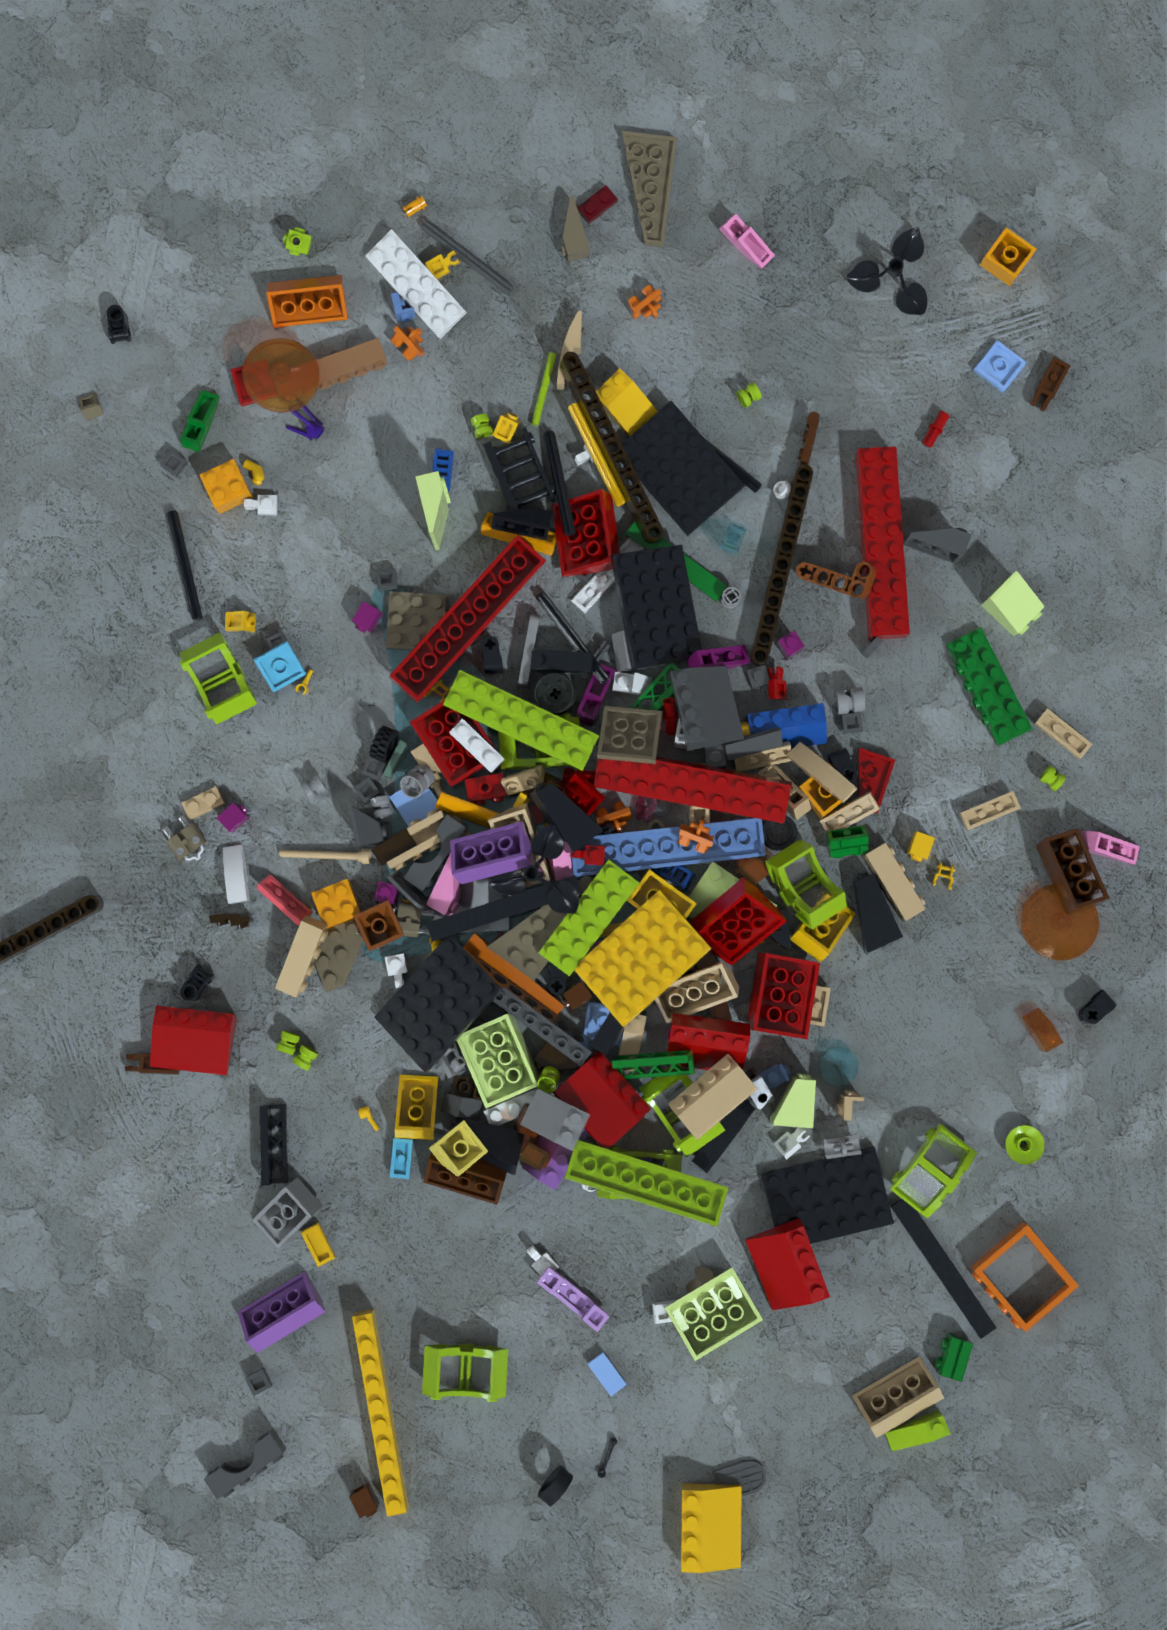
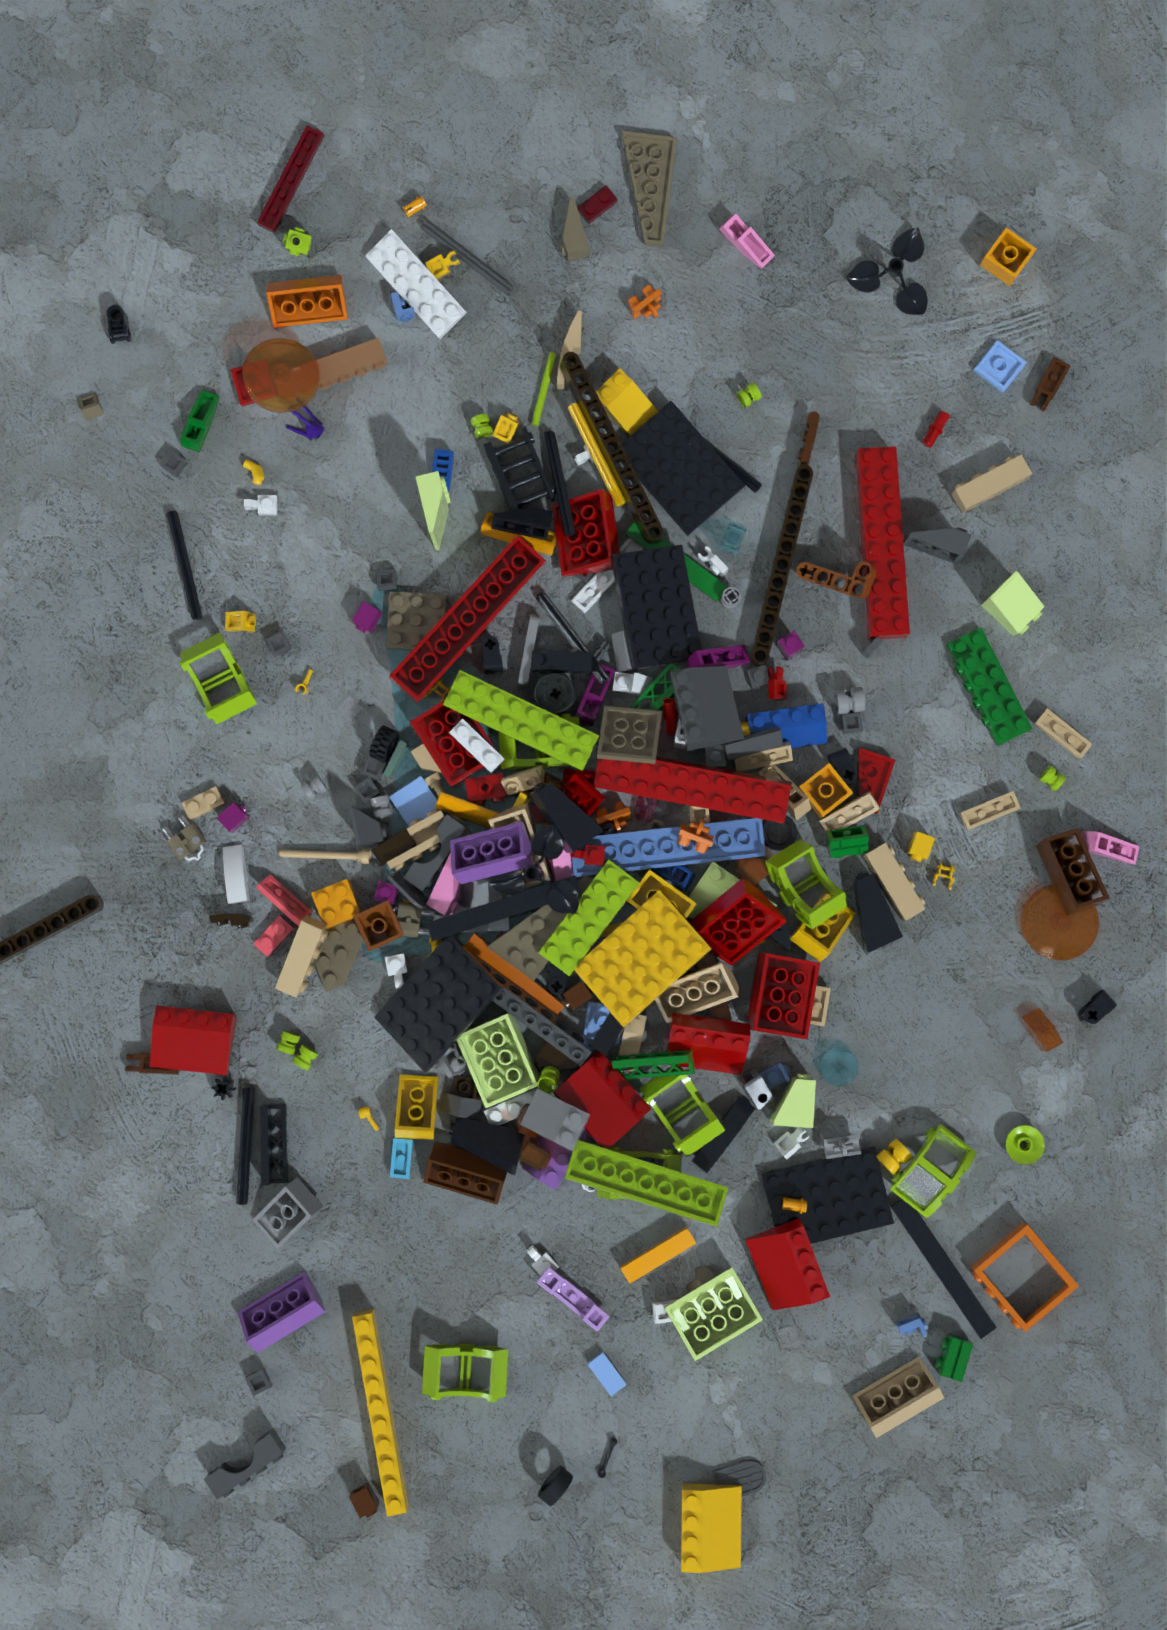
black piece [180,964,215,1001] -> none
light orange brick [200,459,253,514] -> none
medium azure tile [254,641,307,693] -> none
yellow tile [301,1222,336,1267] -> none
orange hips [390,326,425,361] -> none
light grey wheel [400,764,435,798] -> none
light yellow slope [429,1120,488,1177] -> none
tan slope [668,1054,758,1140] -> none
white plate [773,481,792,500] -> none
tan slope [787,742,857,803] -> none
tan bracket [835,1090,864,1121] -> none
lime slope [885,1409,951,1451] -> none
none -> black gear [211,1076,237,1101]
none -> black axle [236,1088,254,1205]
none -> coral plate [254,915,294,957]
none -> dark red plate [257,125,324,233]
none -> light orange slope [620,1226,696,1283]
none -> white plate [697,546,729,577]
none -> light orange pin [782,1197,807,1214]
none -> yellow wheel [876,1138,913,1176]
none -> medium blue bracket [895,1314,928,1338]
none -> tan brick [951,454,1032,514]

